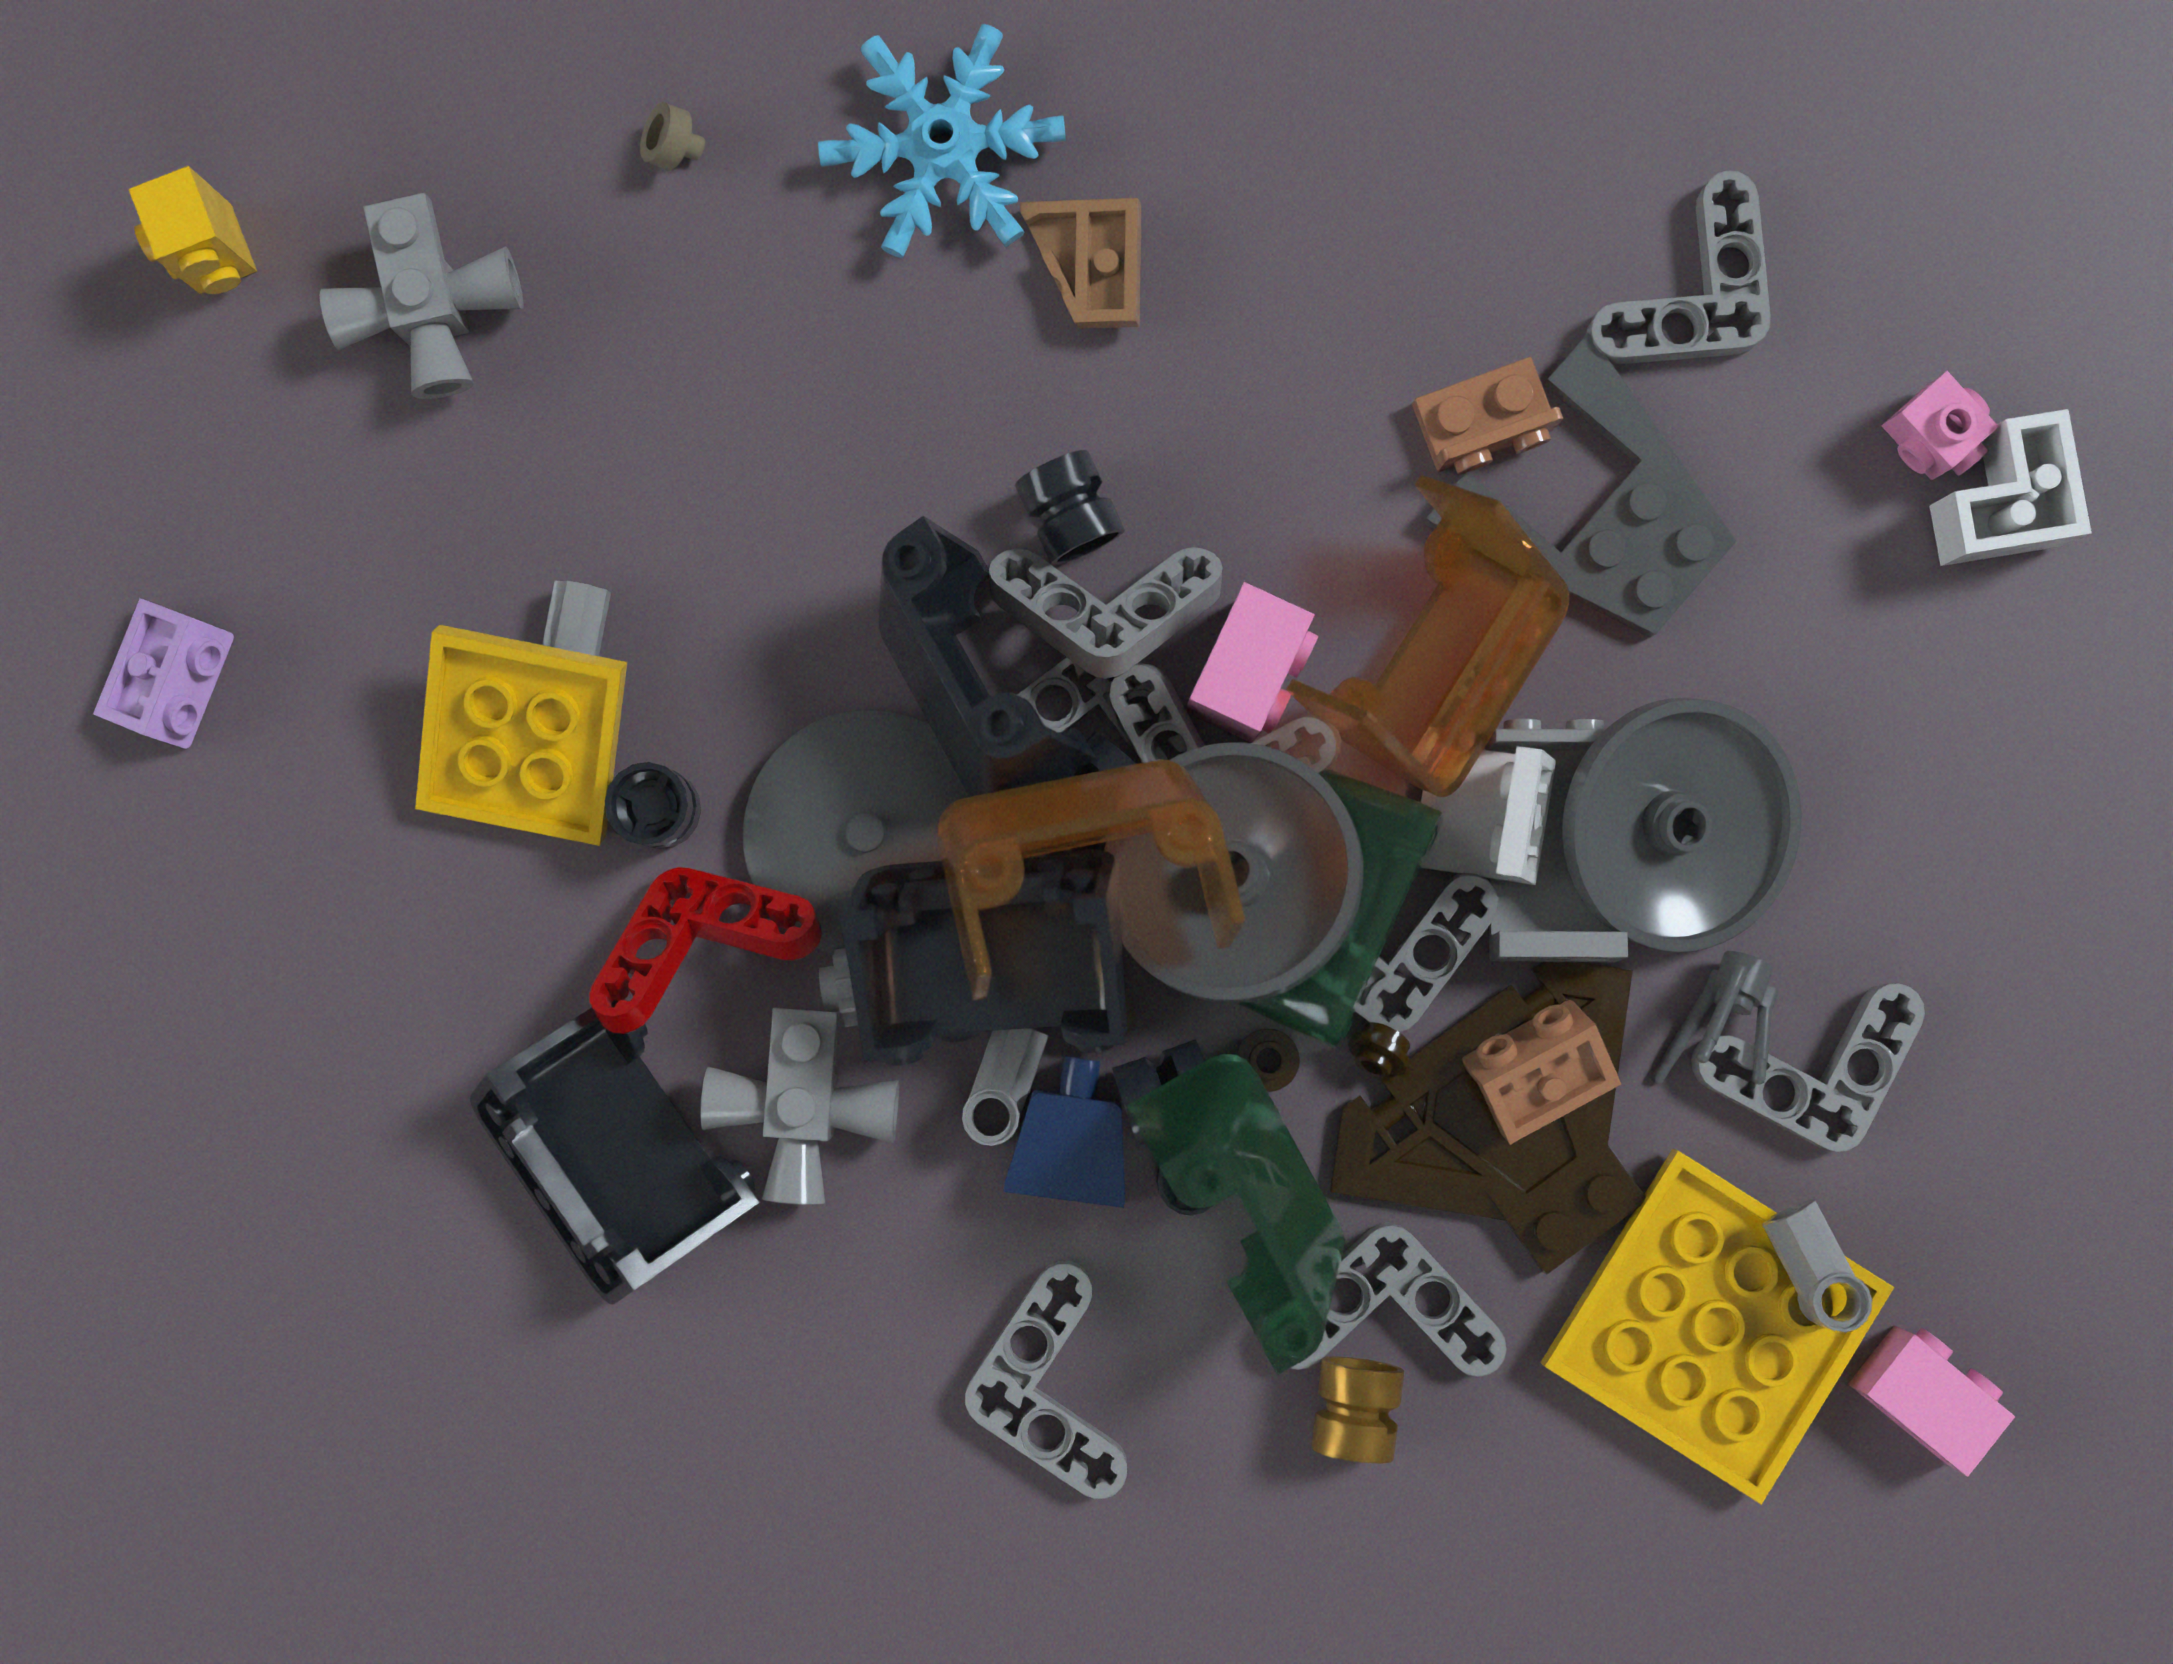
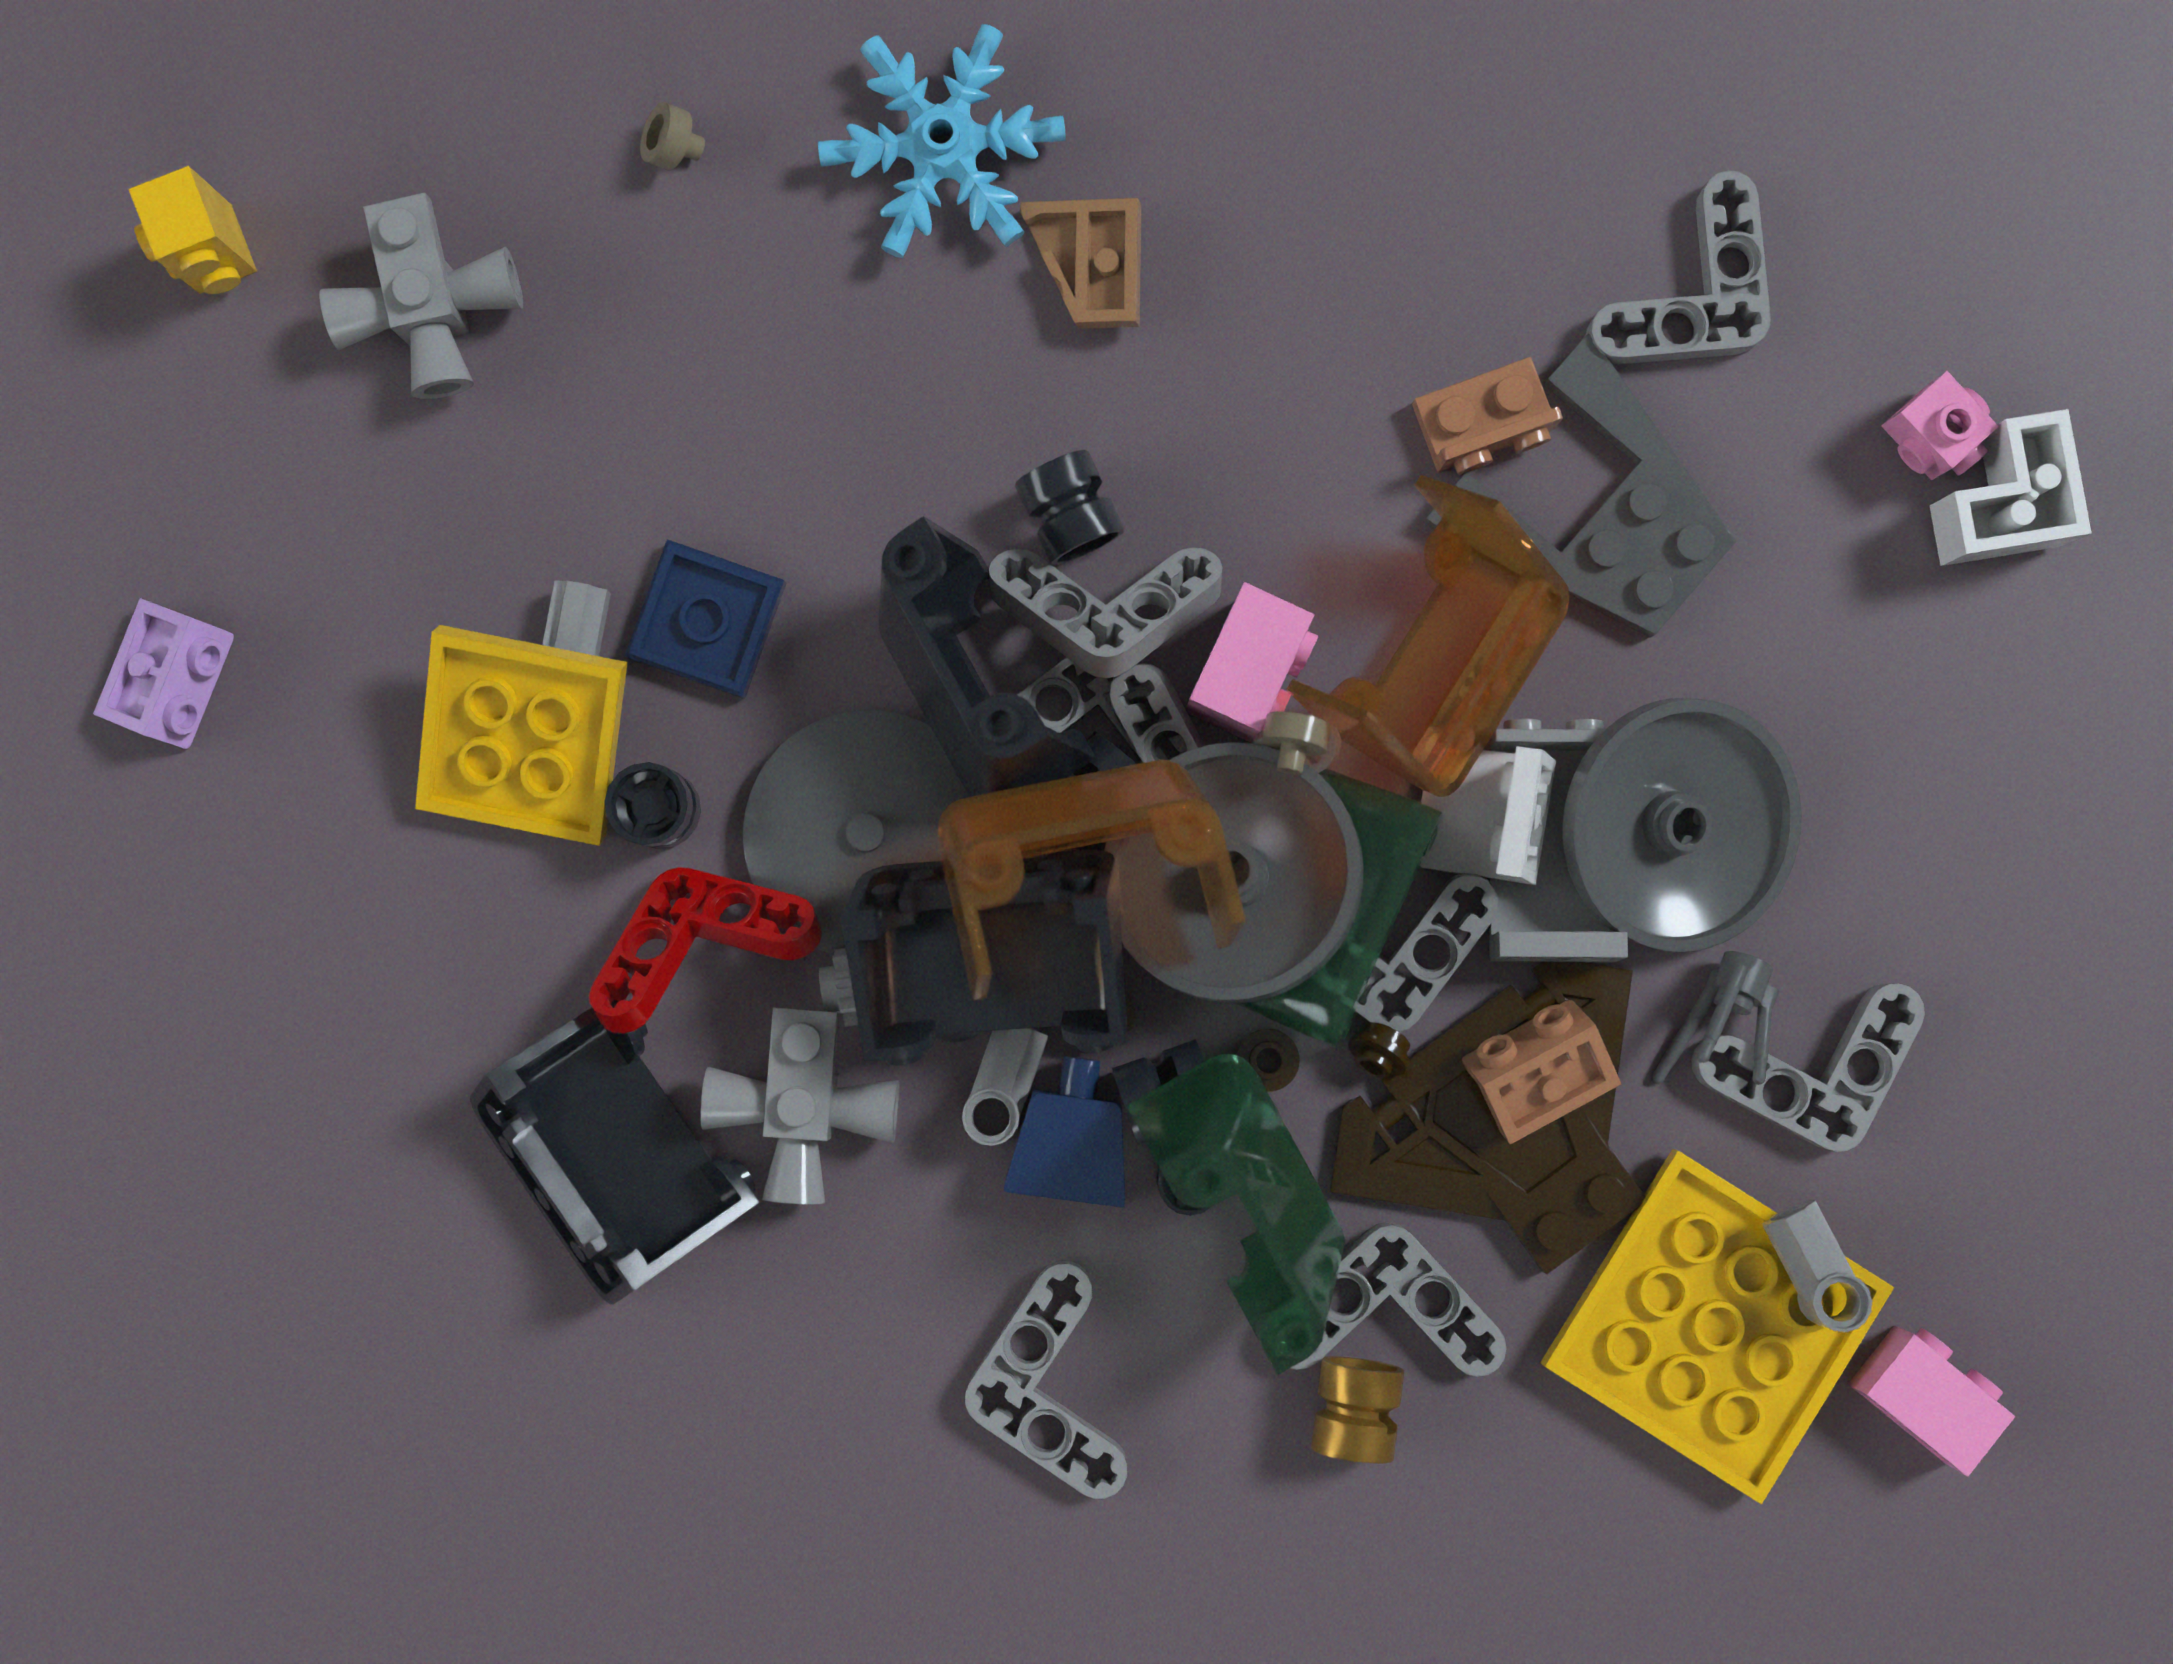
none -> dark blue tile [625,539,787,699]
none -> dark tan tile [1262,711,1331,775]

